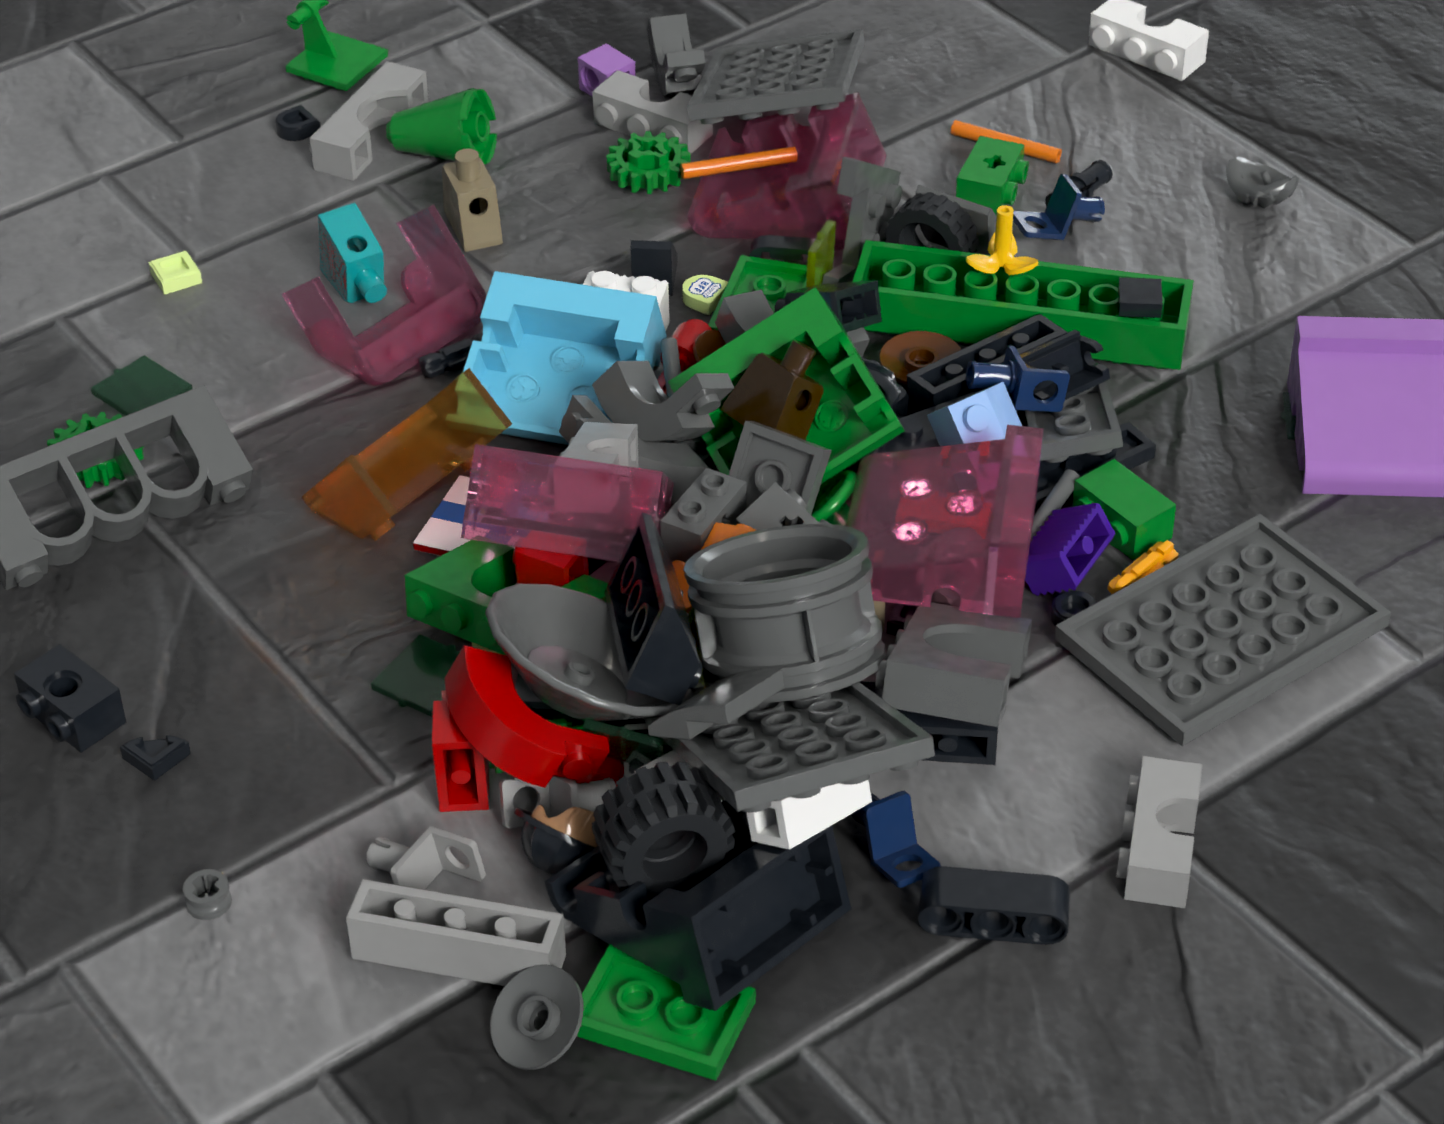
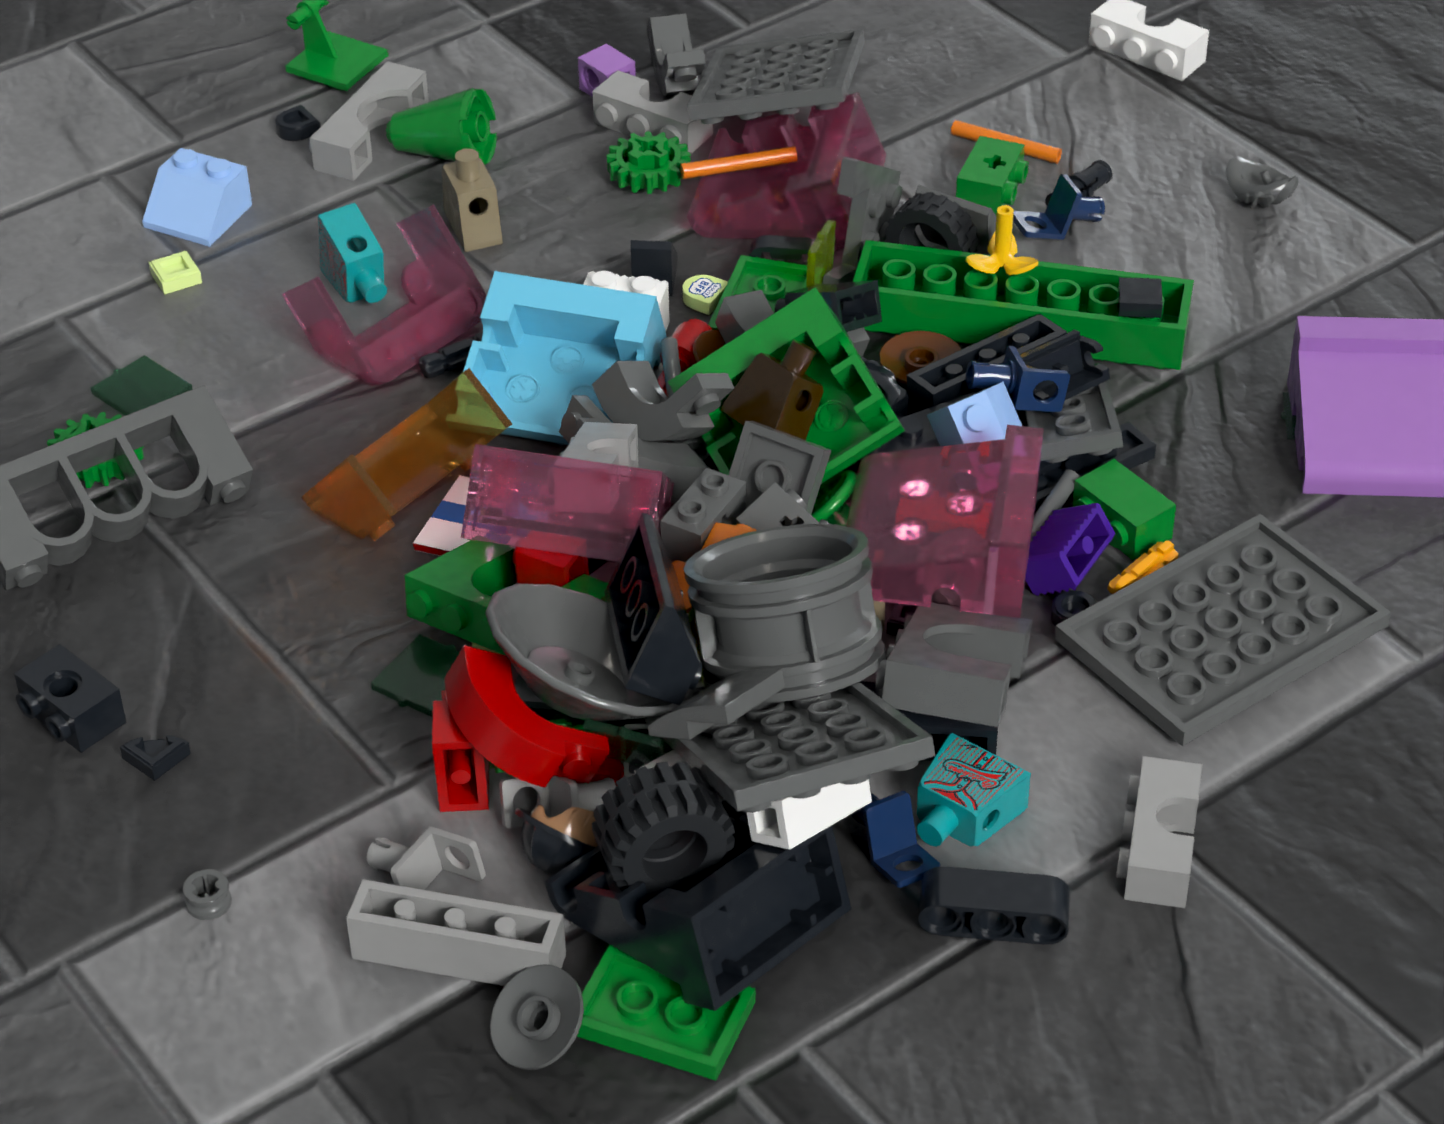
none -> light blue slope [142,148,252,247]
none -> teal torso [916,733,1031,847]

